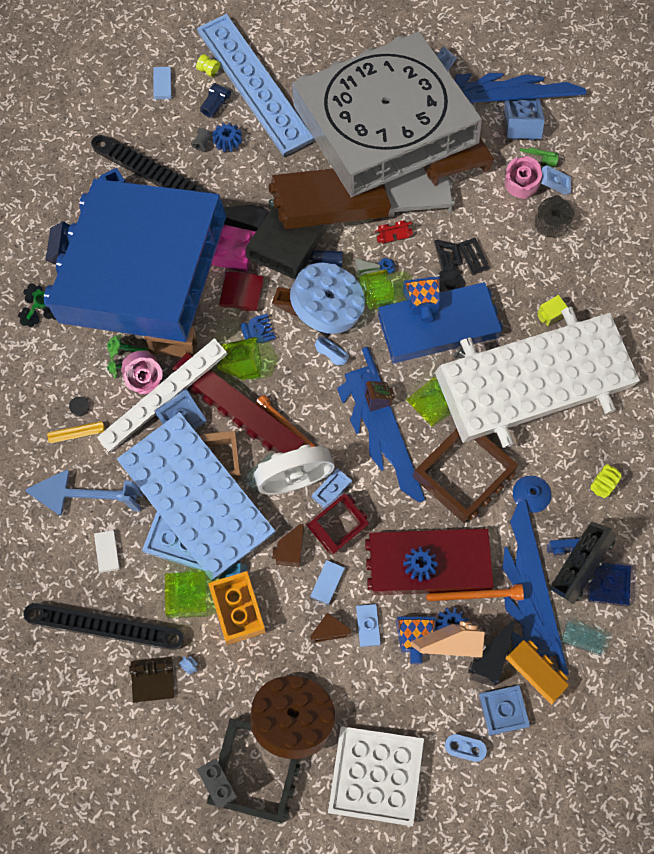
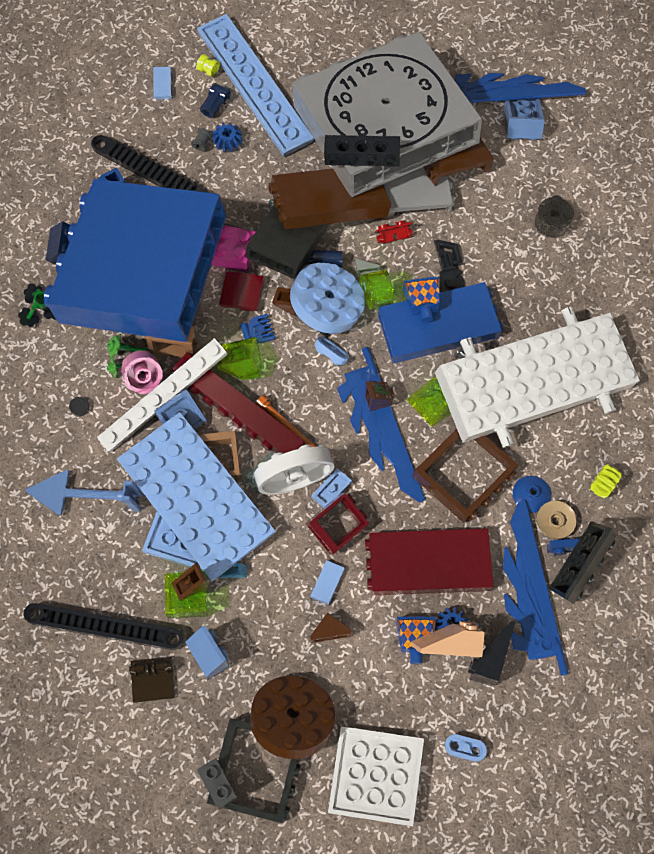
yellow axle [47,421,105,443] -> none
white tile [94,530,120,573] -> none
light blue plate [179,656,198,675] -> none
light orange brick [208,571,266,645] -> none
black slope [224,205,268,232] -> none
reddish brown slope [272,524,304,567] -> none
light blue plate [356,604,380,647] -> none
blue plate [378,258,395,275] -> none
blue gear [403,547,438,582] -> none
orange piece [426,584,524,601] -> none
light blue plate [437,47,457,71] -> none
black tile [458,238,490,276] -> none
medium blue plate [478,685,530,736] -> none
bright pink brick [505,156,542,199] -> none
light orange slope [506,640,569,705] -> none
bright green plant [520,147,558,168] -> none
neon yellow brick [537,295,569,326] -> none
light blue plate [541,165,571,195] -> none
clear light blue plate [561,622,607,656] -> none
clear blue plate [588,563,631,607] -> none
none -> reddish brown slope [172,563,209,601]
none -> medium blue slope [185,625,230,680]
none -> black brick [324,135,400,167]
none -> tan dish [537,501,576,539]

